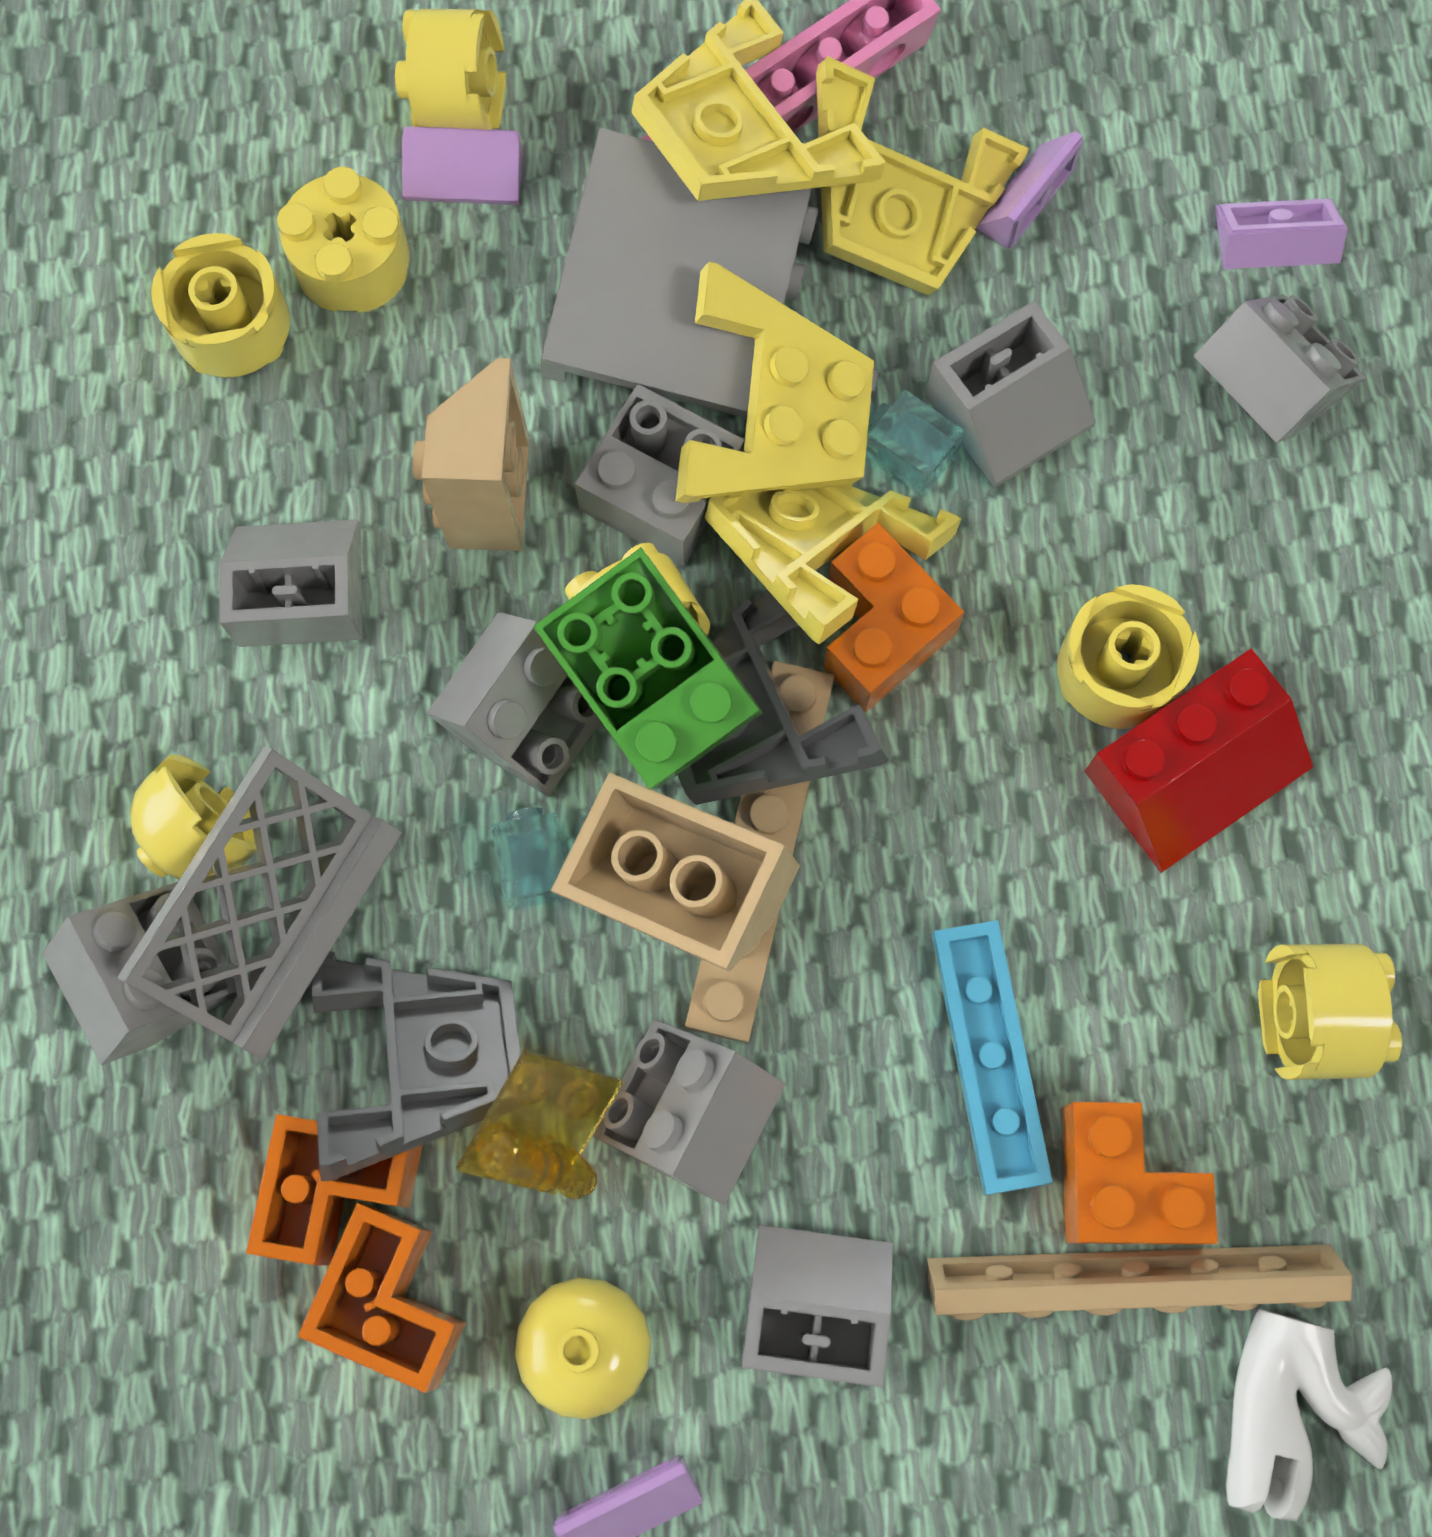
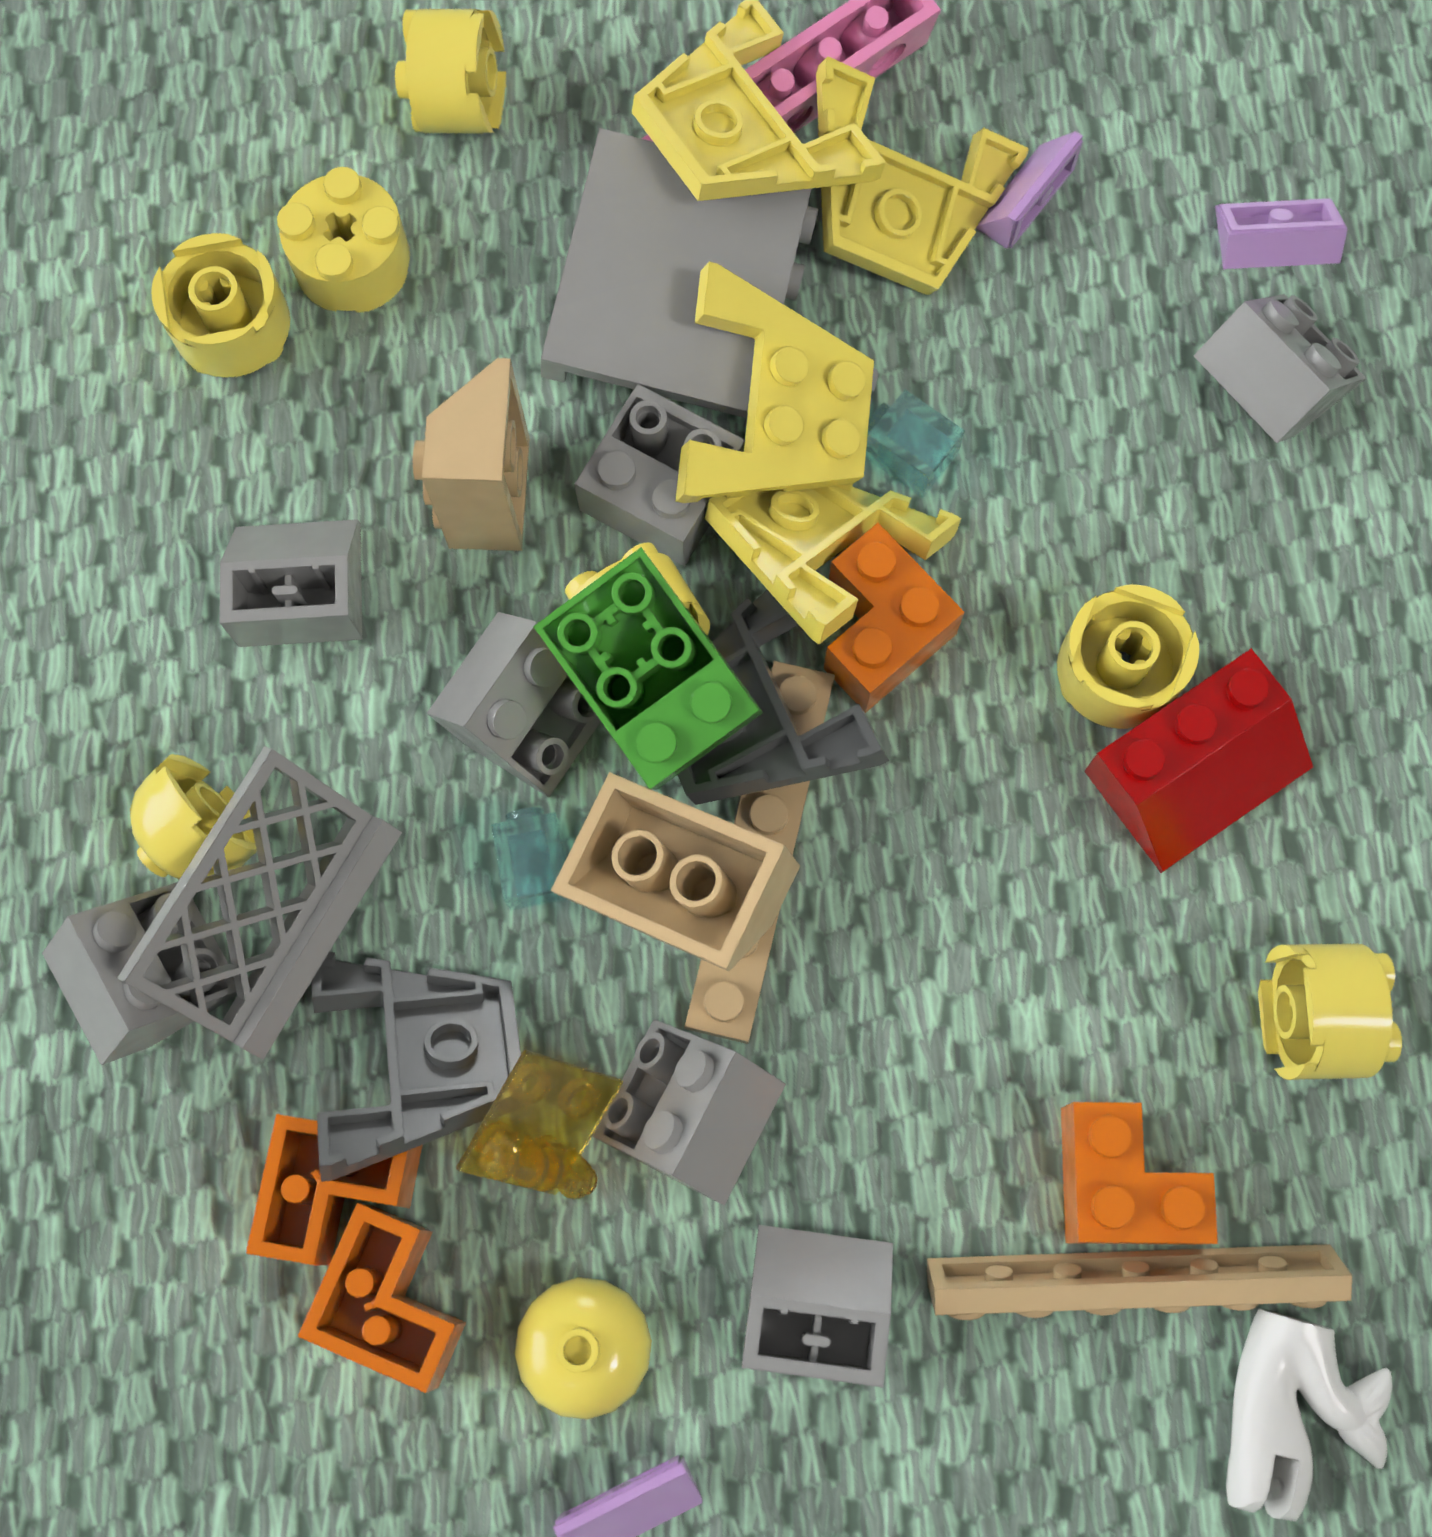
lavender slope [402,126,523,205] -> none
light grey slope [926,301,1096,488] -> none
medium azure plate [931,920,1053,1196] -> none

